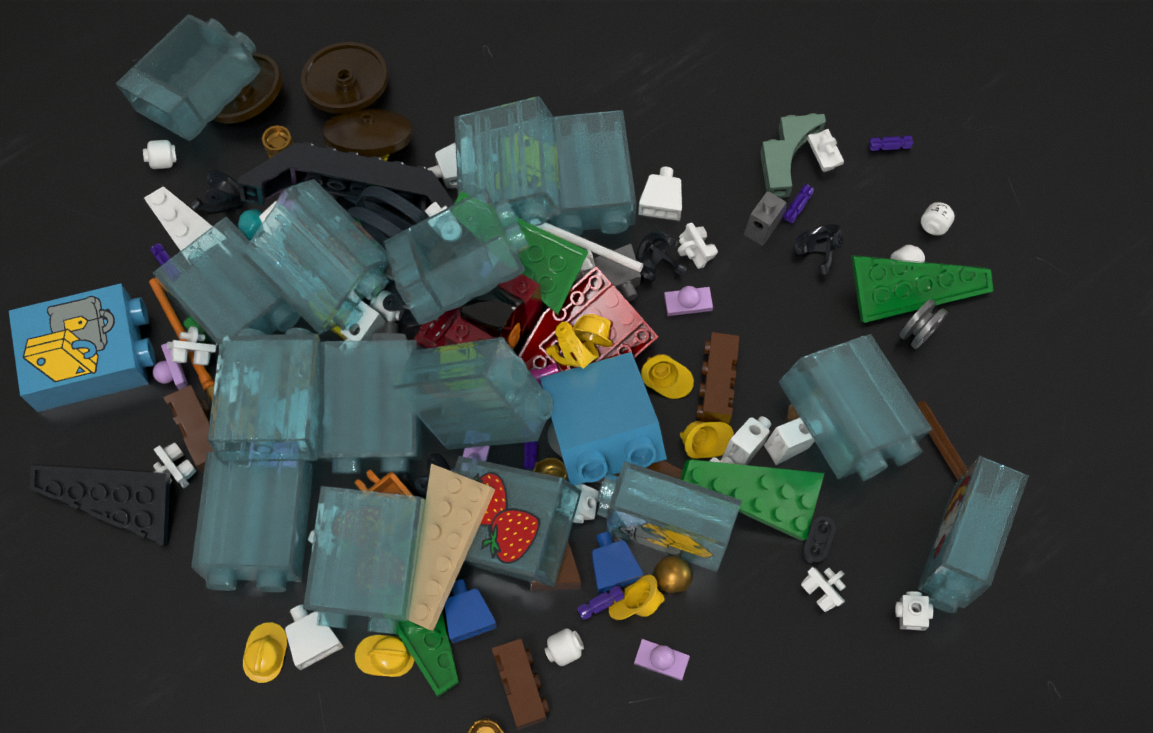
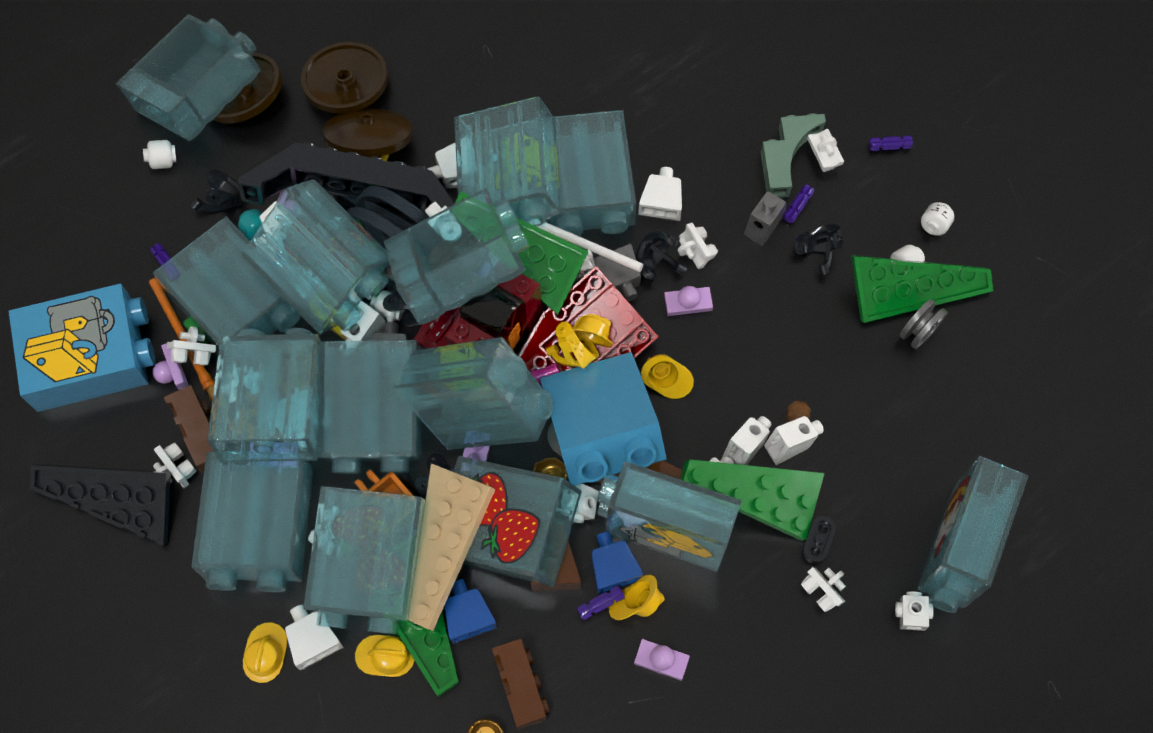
white wing [144,187,230,266] -> none
pearl gold wheel [262,125,294,159] -> none
dark purple axle [524,424,538,470] -> none
white head [545,628,584,666] -> none
pearl gold hair [654,556,693,594] -> none
yellow piece [680,421,734,459] -> none
reddish brown wedge [696,332,740,425] -> none
clear light blue brick [779,334,932,481] -> none
reddish brown axle [914,401,973,484] -> none

